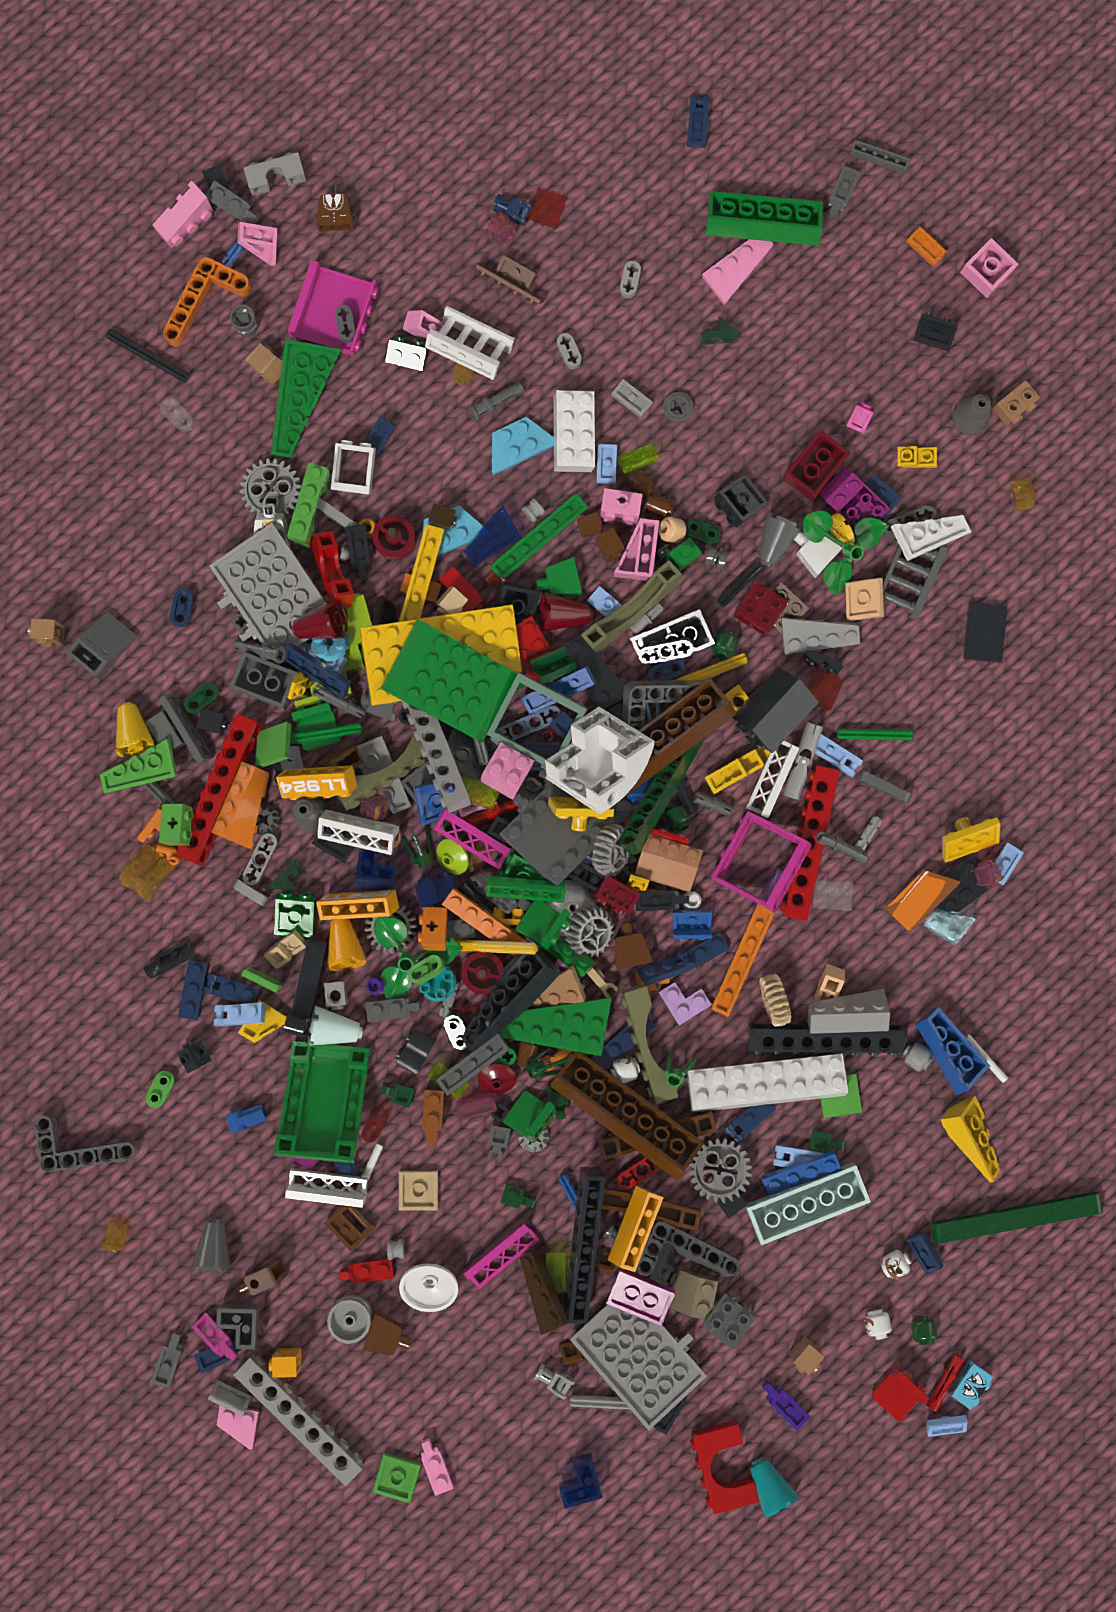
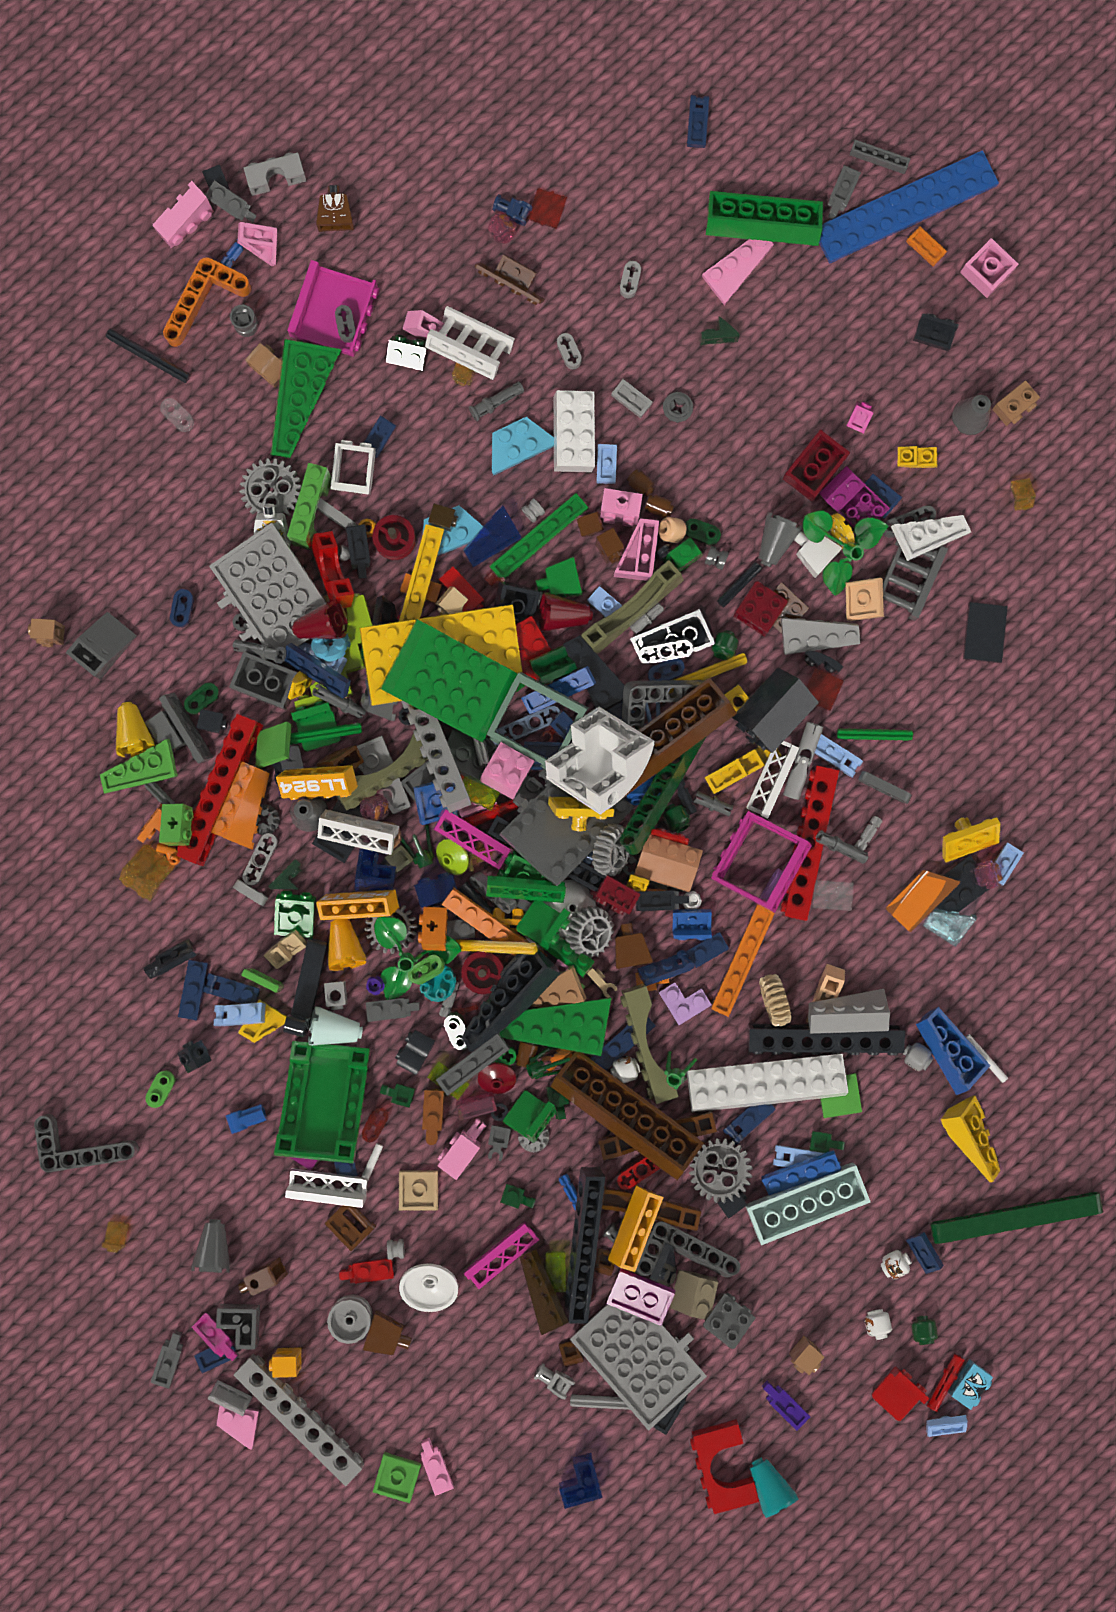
clear neon green plate [617,443,659,474] -> none
black plate [713,474,768,528] -> none
none -> olive bracket [380,845,414,878]
none -> bright pink brick [438,1118,486,1180]
none -> blue plate [819,150,999,264]

